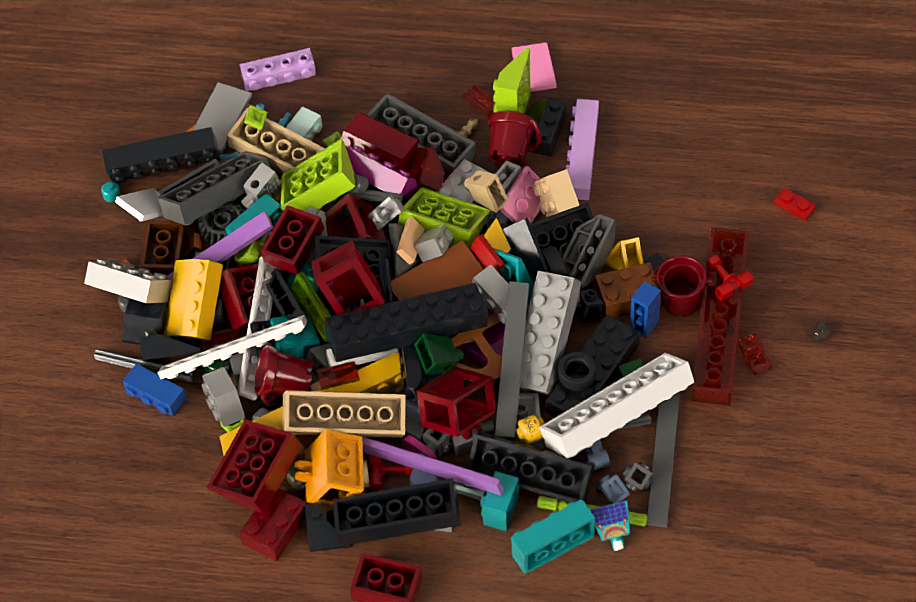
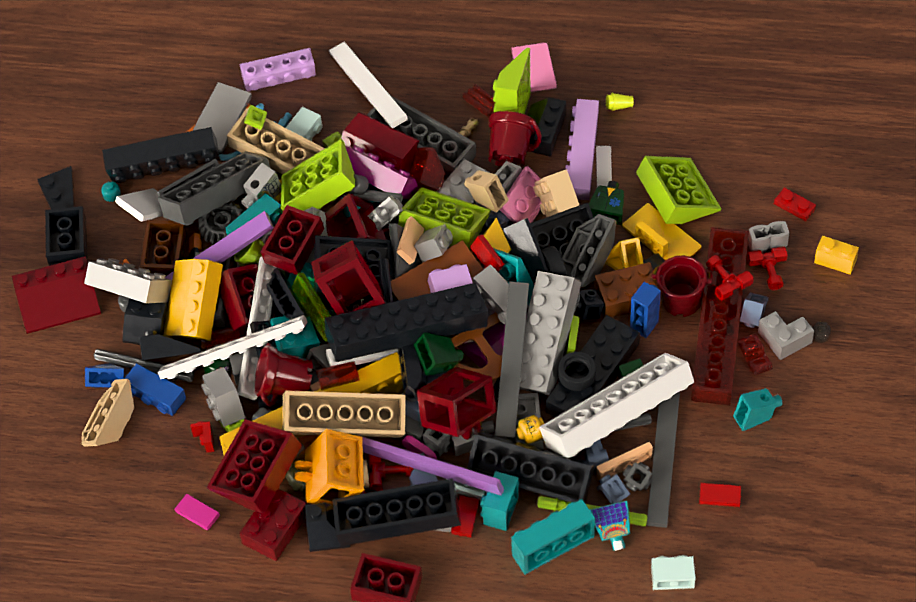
none -> dark red slope [12,256,101,334]
none -> black wing [37,166,75,209]
none -> black brick [45,206,87,266]
none -> tan wedge [82,379,134,447]
none -> blue slope [85,363,124,387]
none -> dark pink tile [175,494,220,531]
none -> red bracket [191,421,214,453]
none -> white tile [329,42,408,128]
none -> lavender brick [427,264,473,293]
none -> red tile [451,496,480,538]
none -> lime tile [564,316,580,369]
none -> dark green torso [589,181,624,225]
none -> white sticker [596,146,612,187]
none -> light nougat tile [596,442,653,480]
none -> neon yellow cone [606,93,634,111]
none -> yellow bracket [622,203,702,260]
none -> lime slope [636,156,722,224]
none -> light aqua brick [651,555,695,590]
none -> red tile [699,483,741,507]
none -> teal torso [733,389,782,431]
none -> sand blue slope [740,292,769,327]
none -> light grey brick [747,221,789,253]
none -> red bar [747,246,787,290]
none -> light grey brick [758,311,814,360]
none -> yellow brick [814,236,859,275]

